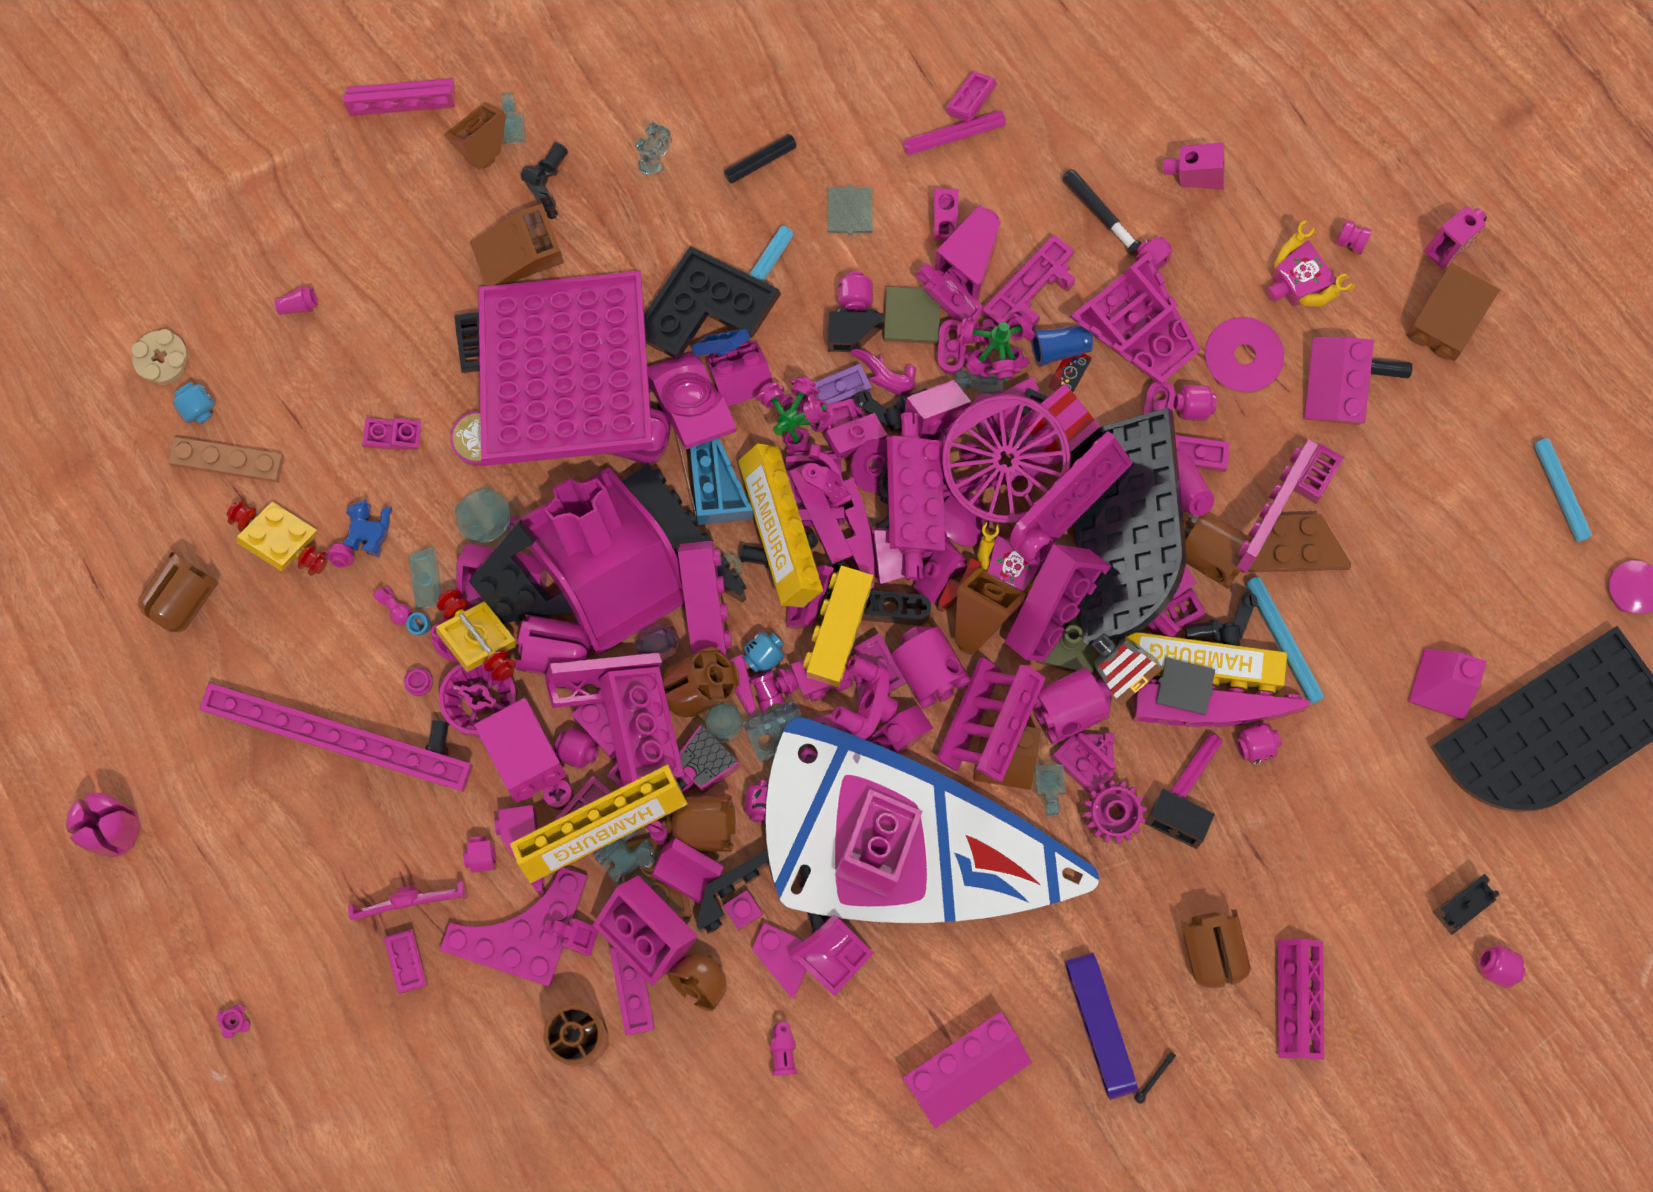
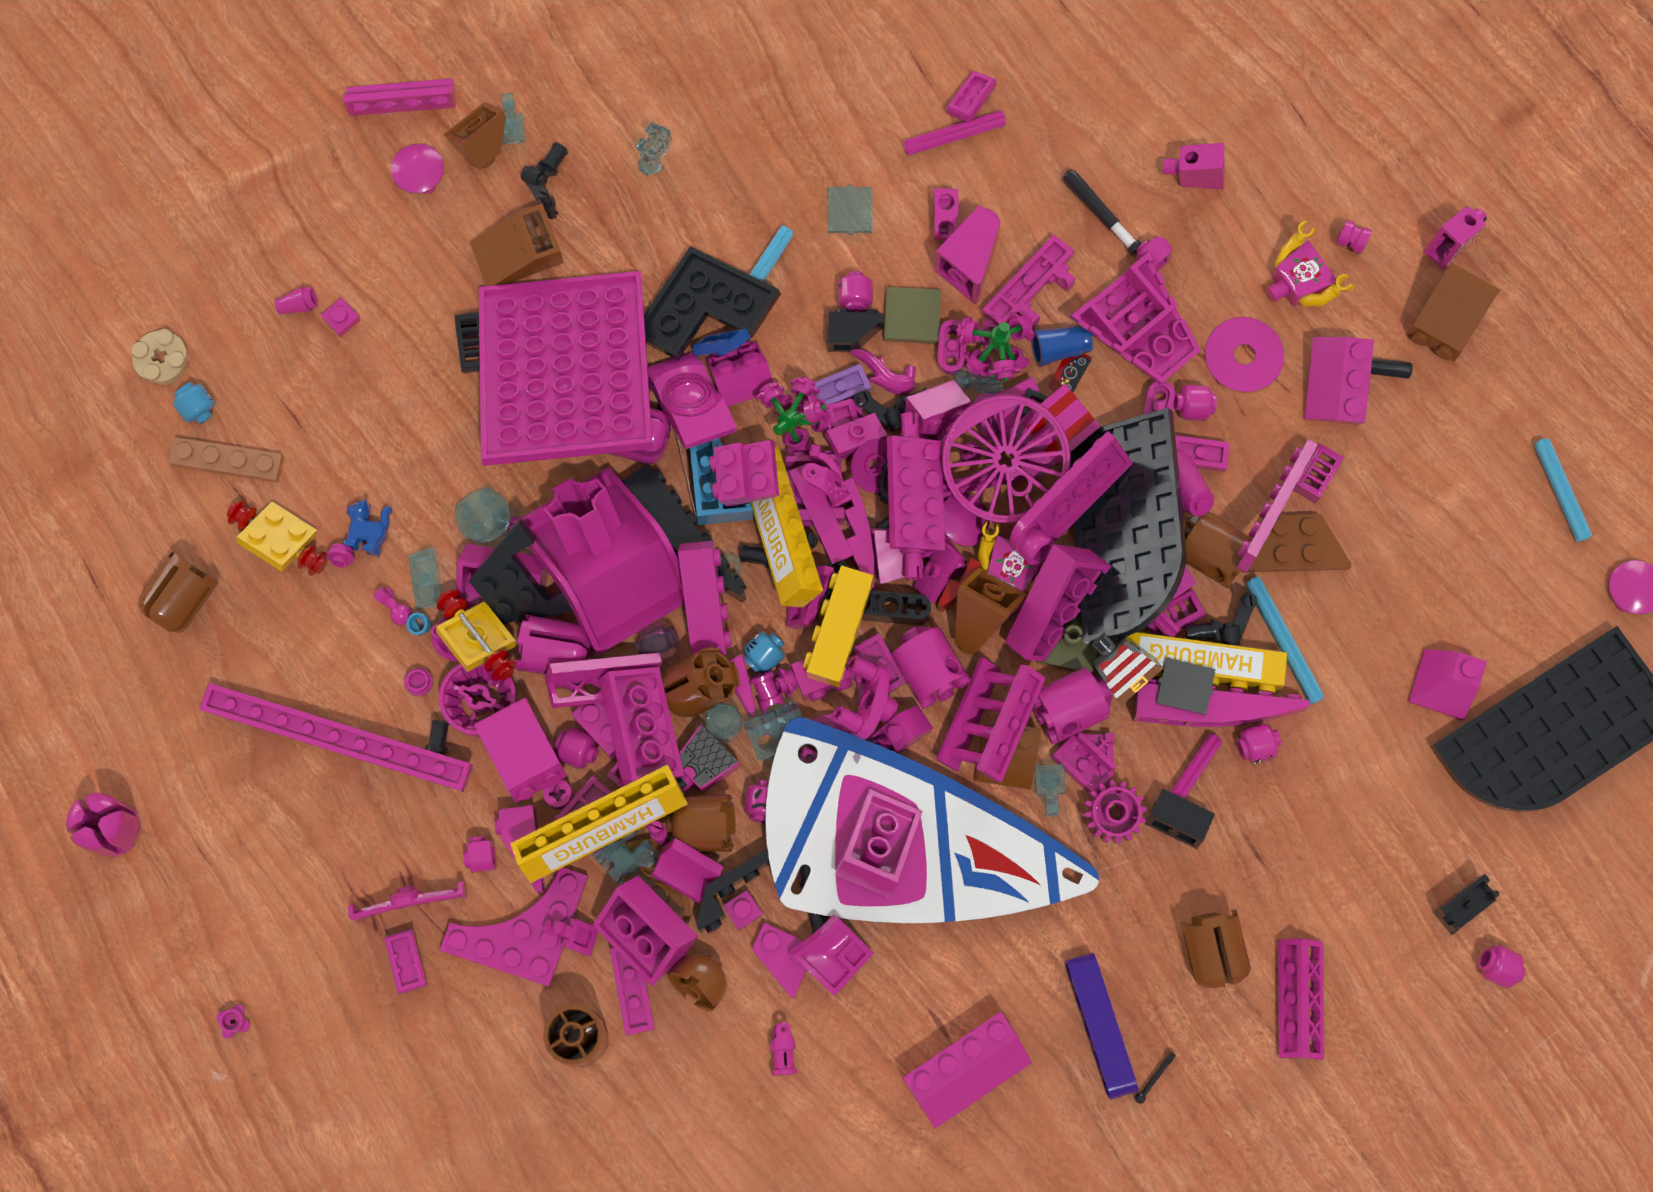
dark pink slope [362,418,422,450] -> none
tile [450,411,483,466] -> none
black axle [724,134,797,184] -> none
dark pink hinge [915,263,984,322] -> none
none -> dark pink plate [321,298,361,337]
none -> dark pink dish [391,144,444,194]
none -> dark pink plate [710,440,779,507]

